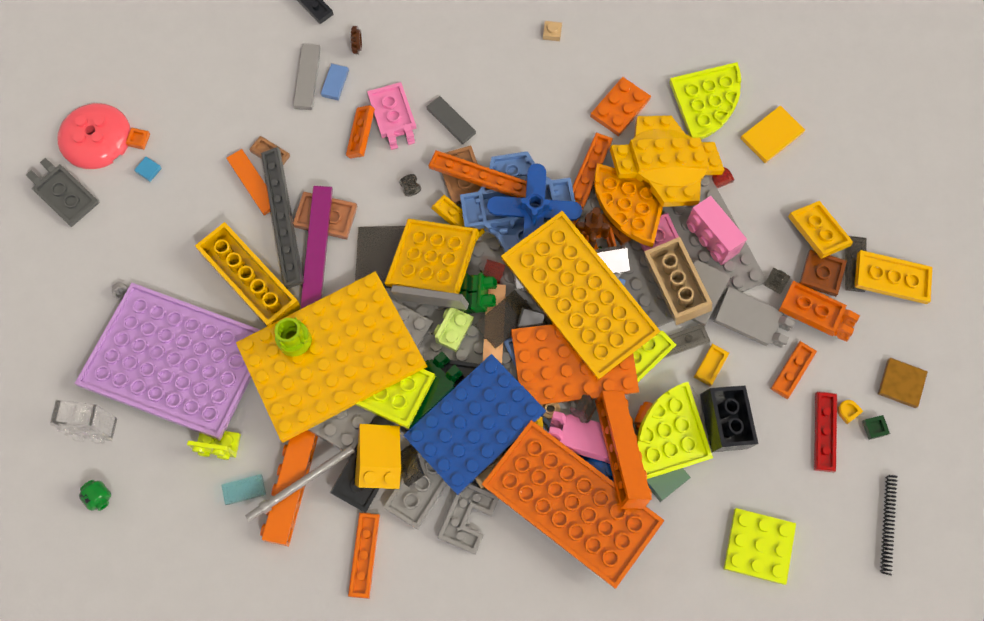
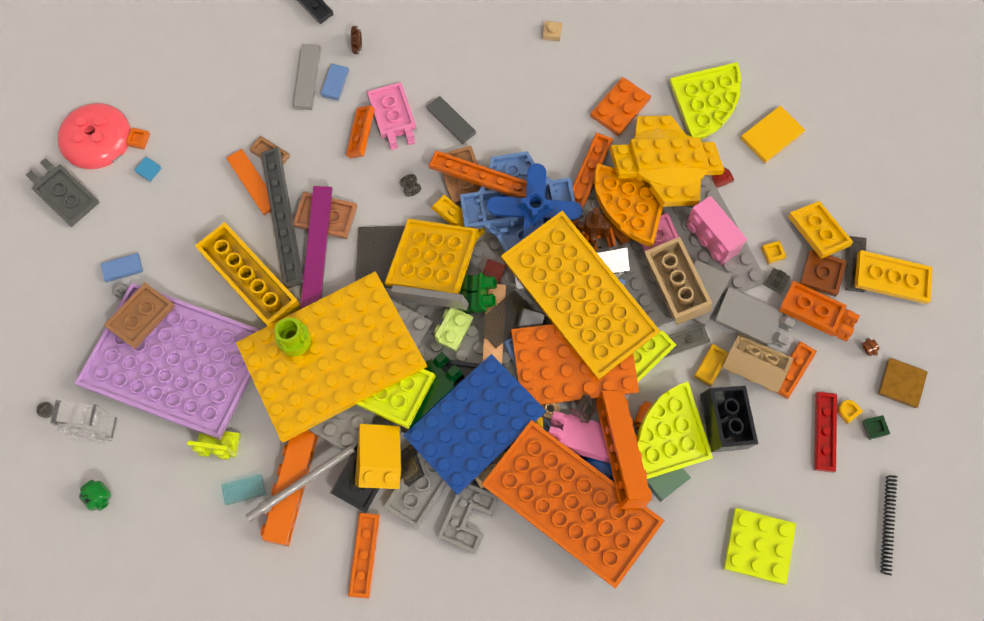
none -> clear smoke hinge [36,402,55,418]
none -> medium blue tile [101,253,143,283]
none -> medium nougat plate [104,283,175,350]
none -> tan slope [723,334,794,393]
none -> yellow tile [761,240,787,264]
none -> dark orange plate [862,338,880,357]

